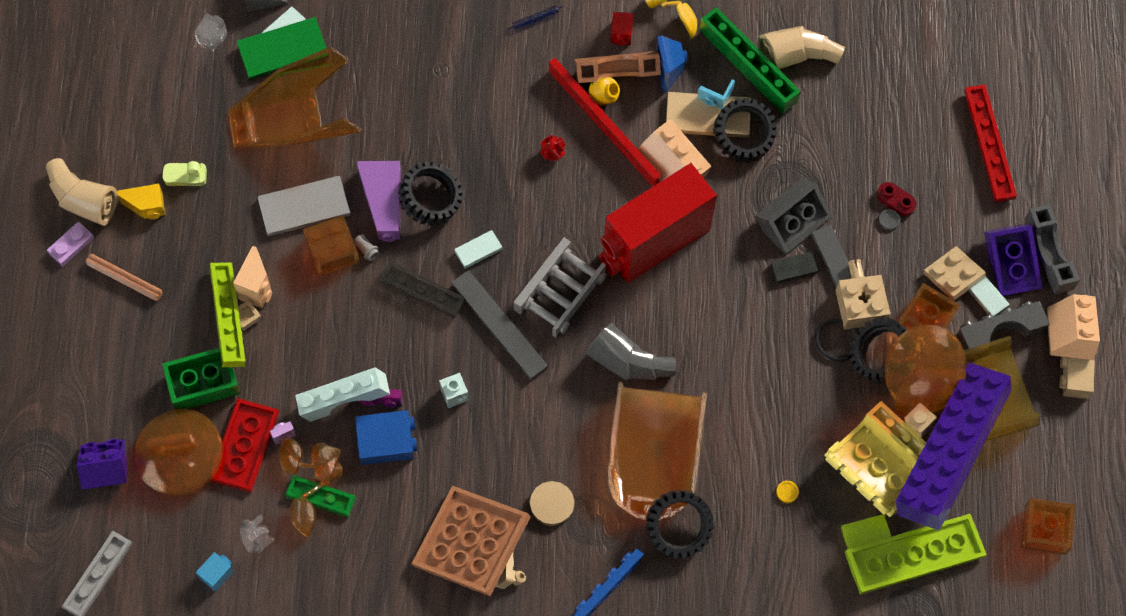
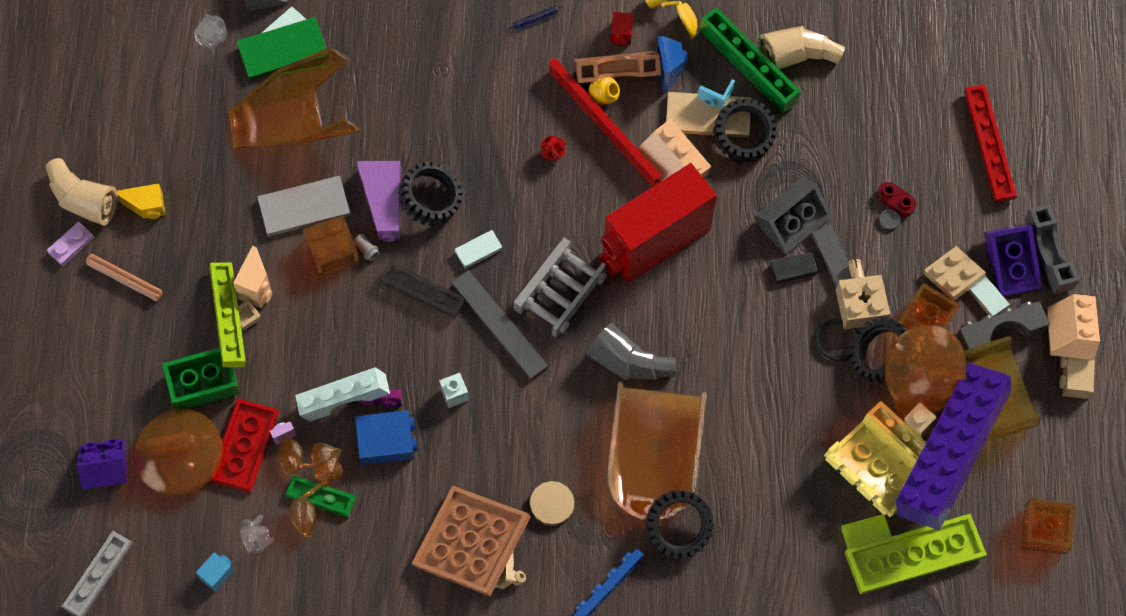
yellowish green piece [163,161,207,186] -> none
yellow piece [776,481,799,503] -> none

